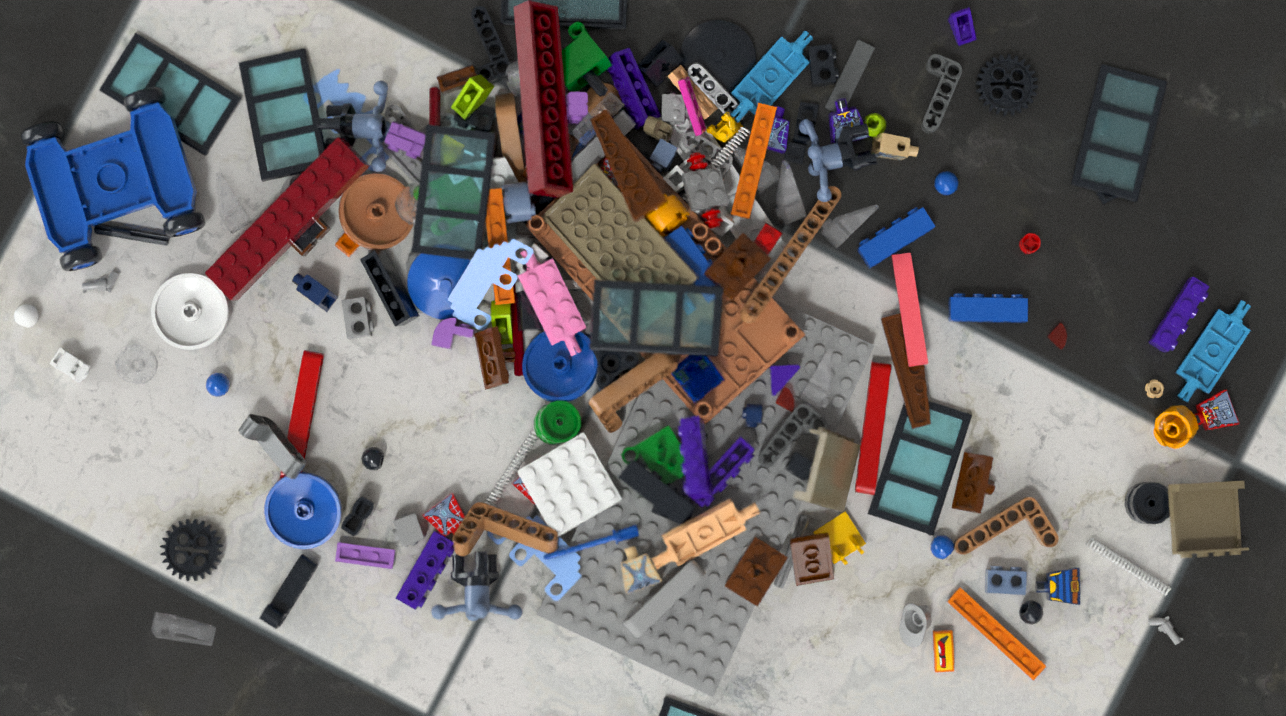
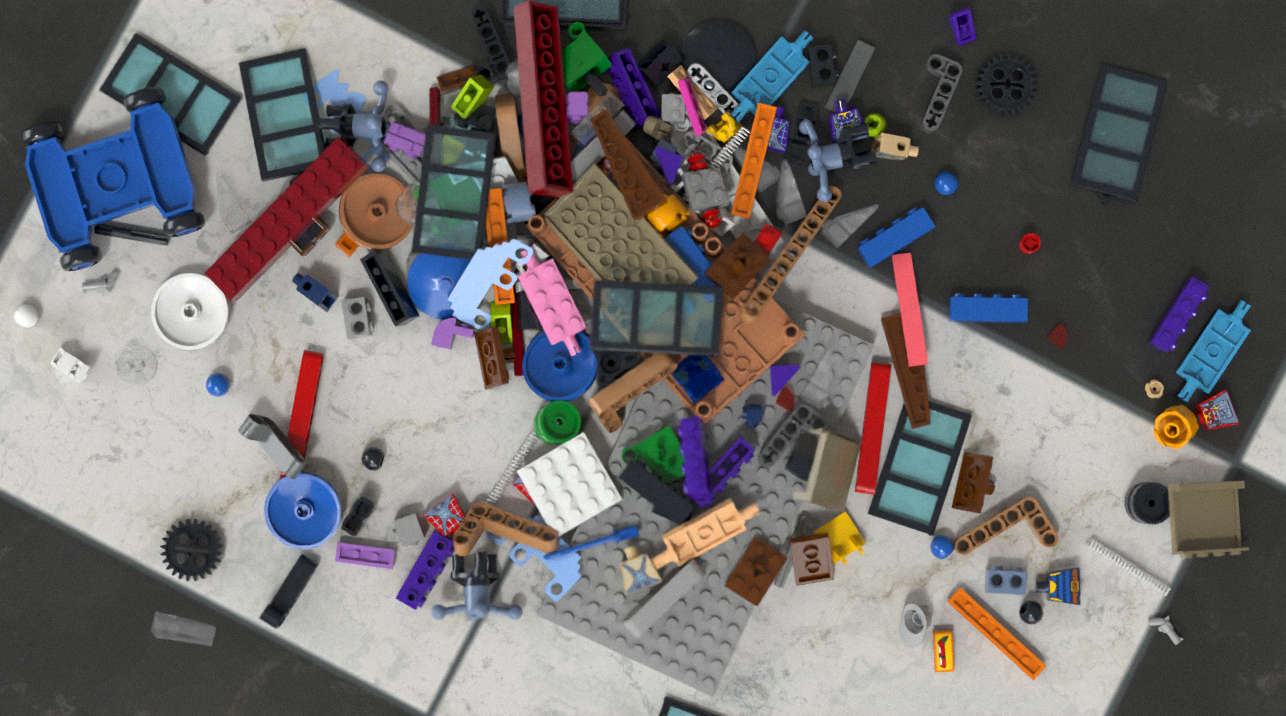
none -> dark purple slope [654,147,683,186]

